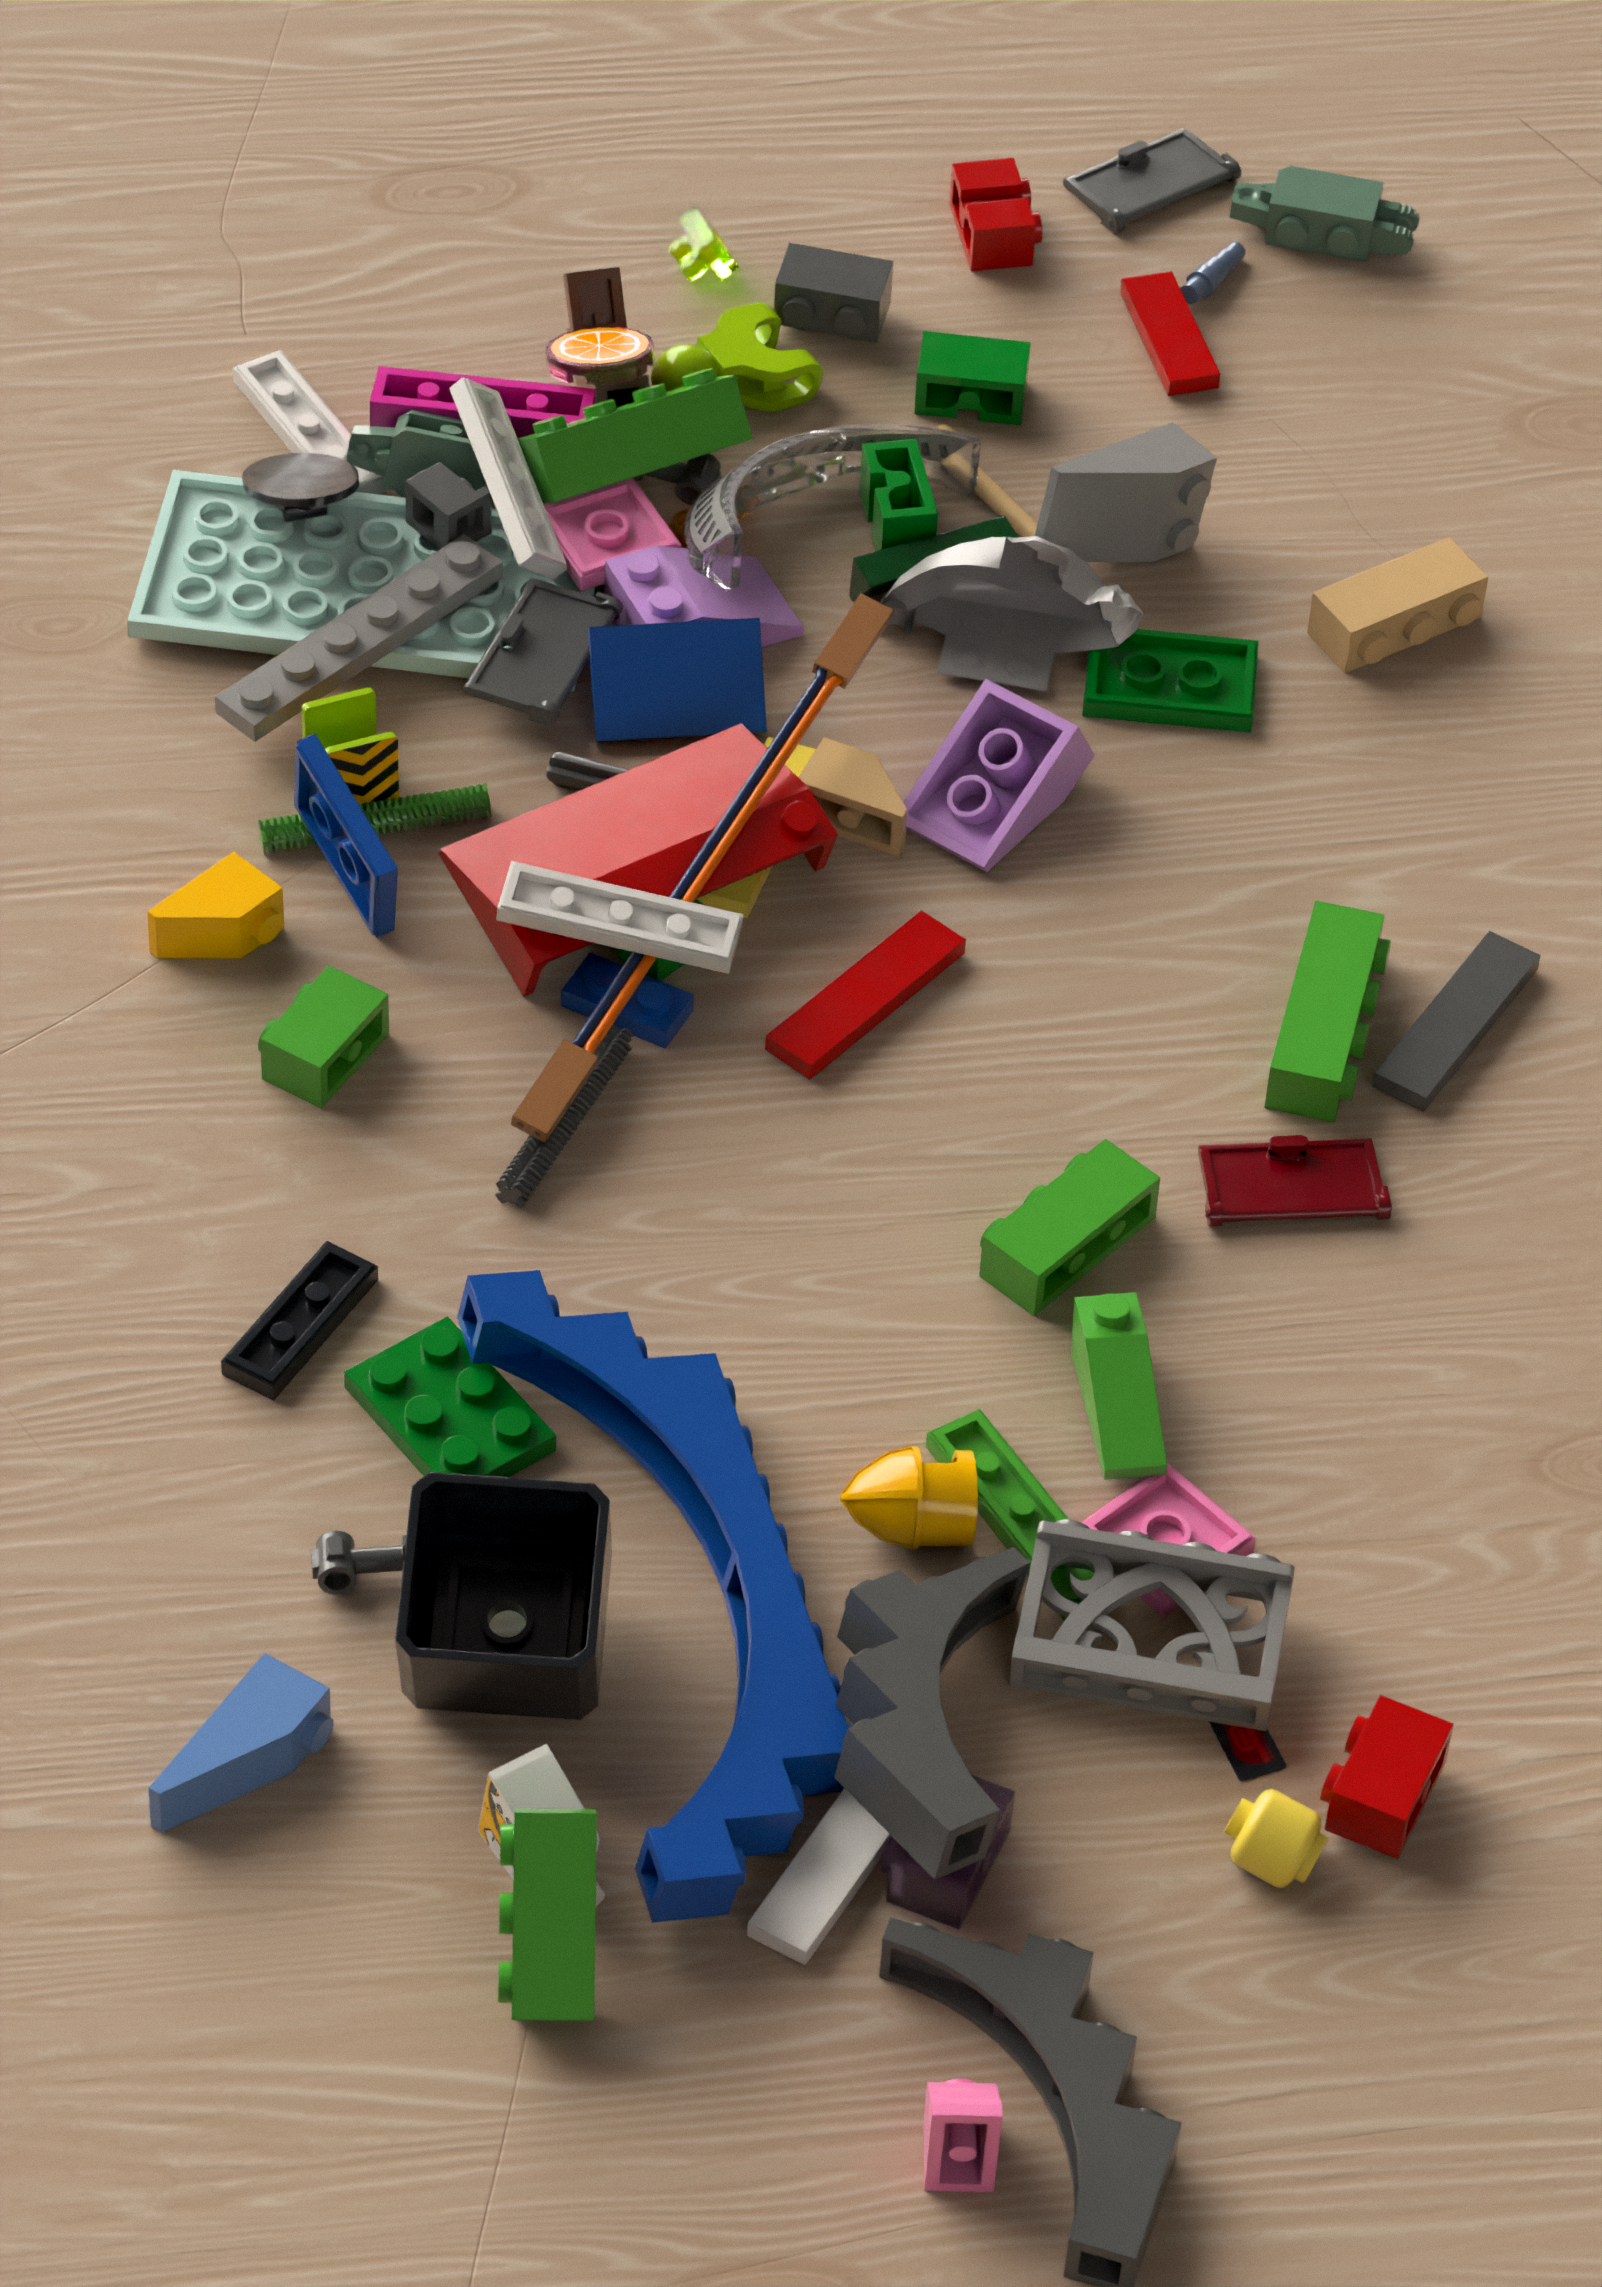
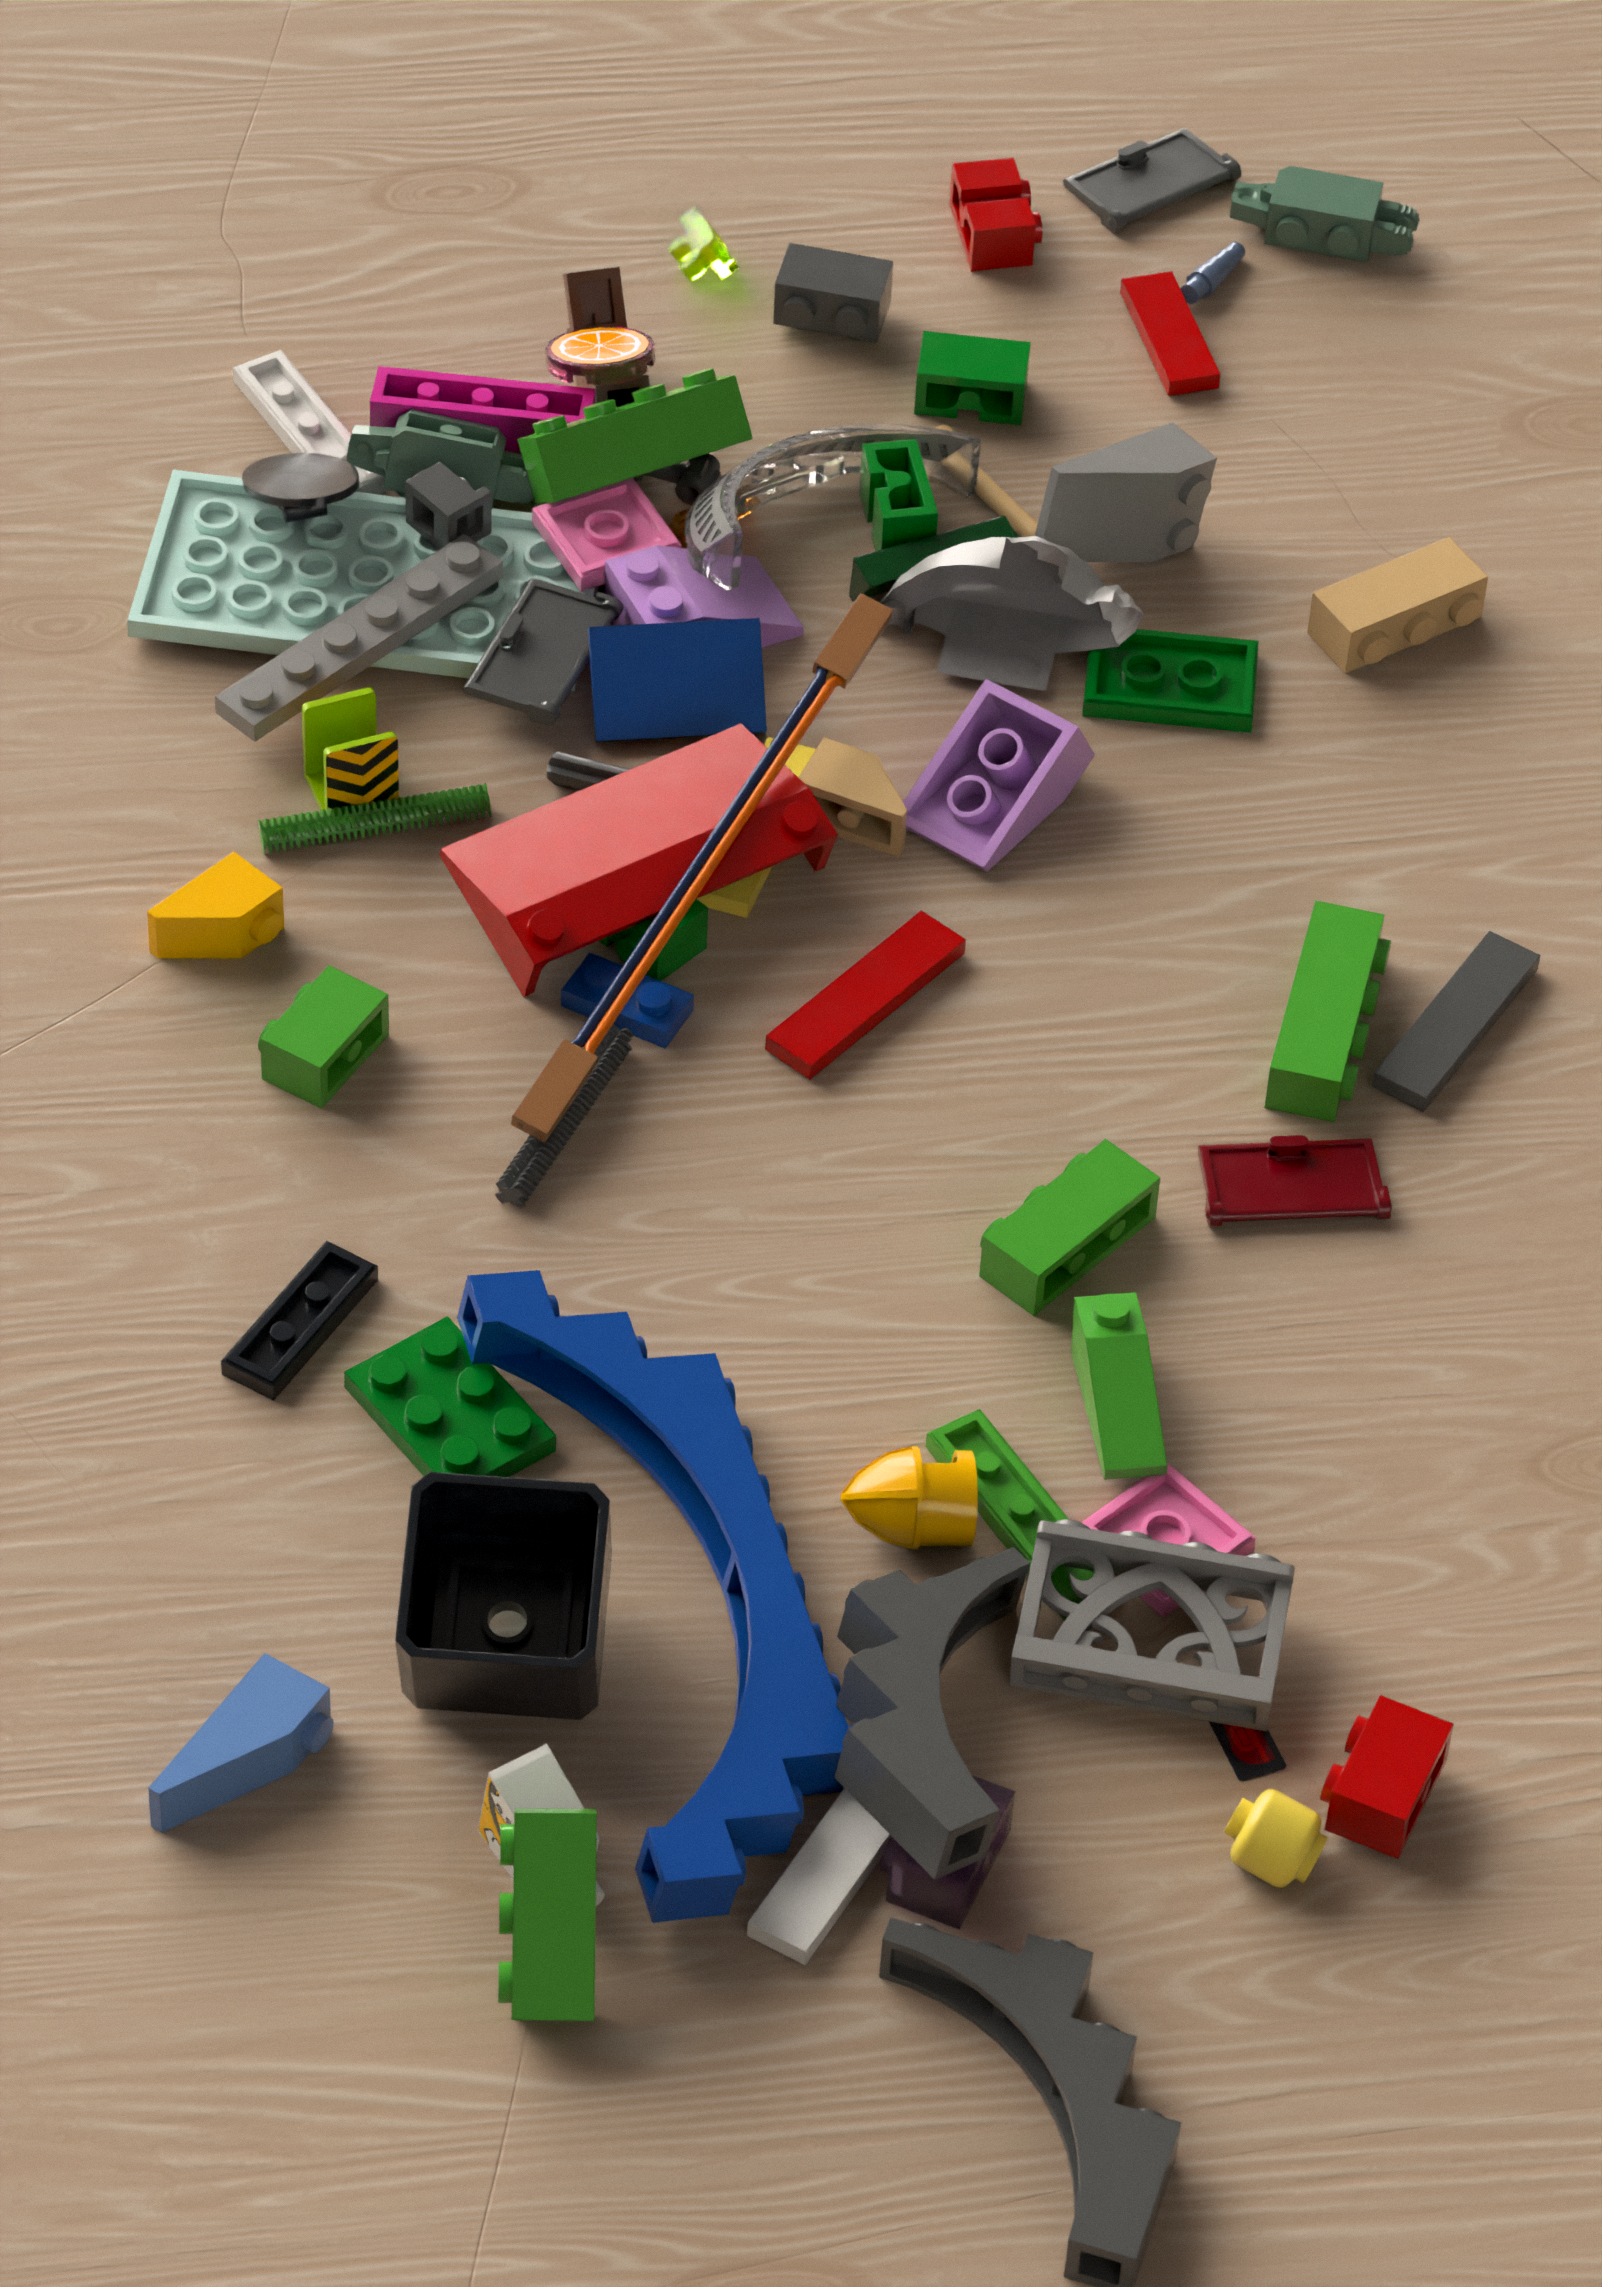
blue tile [294,734,398,938] -> none
dark grey bar [311,1531,406,1595] -> none
white tile [449,377,567,580] -> none
white tile [496,861,744,974] -> none
lime piece [650,303,824,412] -> none
bright pink slope [924,2079,1002,2192] -> none

